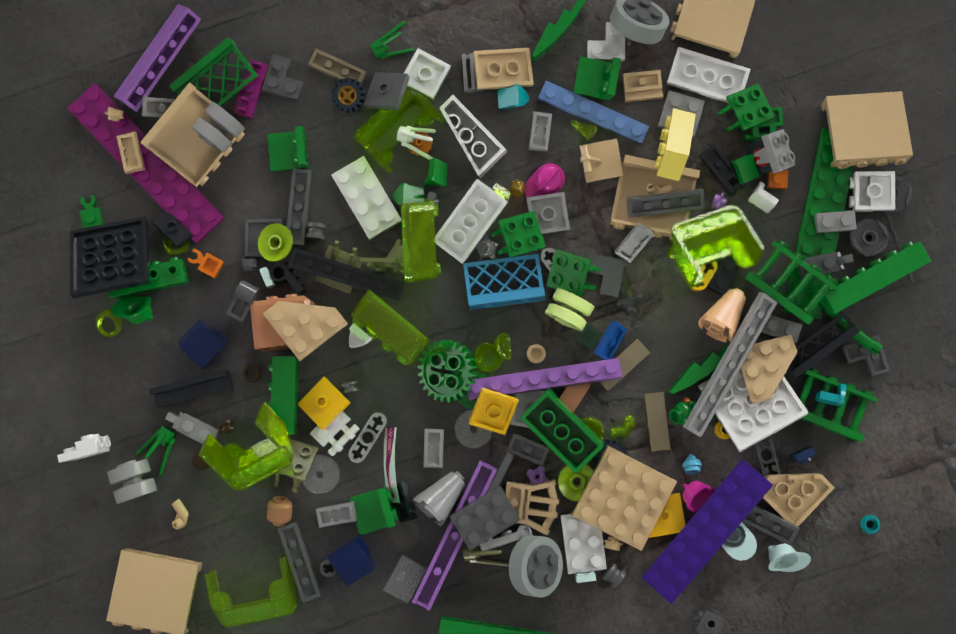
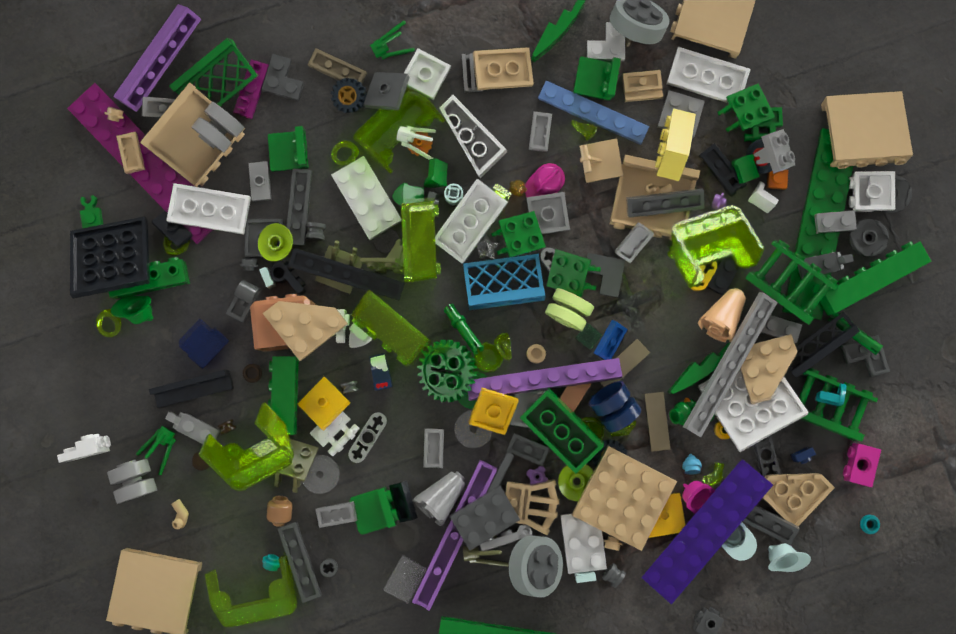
orange plate [187,249,225,279] -> none
clear blue plate [327,534,376,587] -> none
sticker [384,427,400,503] -> none
teal tile [497,84,530,110] -> none
none -> white plate [166,183,251,235]
none -> light grey plate [248,161,272,202]
none -> teal plate [262,554,282,571]
none -> clear neon green piece [331,140,359,166]
none -> white plate [336,309,350,343]
none -> dark blue leg [369,353,393,391]
none -> green pin [443,304,484,355]
none -> light aqua wheel [444,184,463,206]
none -> dark blue wheel [589,381,641,432]
none -> clear neon green arm [702,462,725,487]
none -> dark pink brick [843,443,881,487]

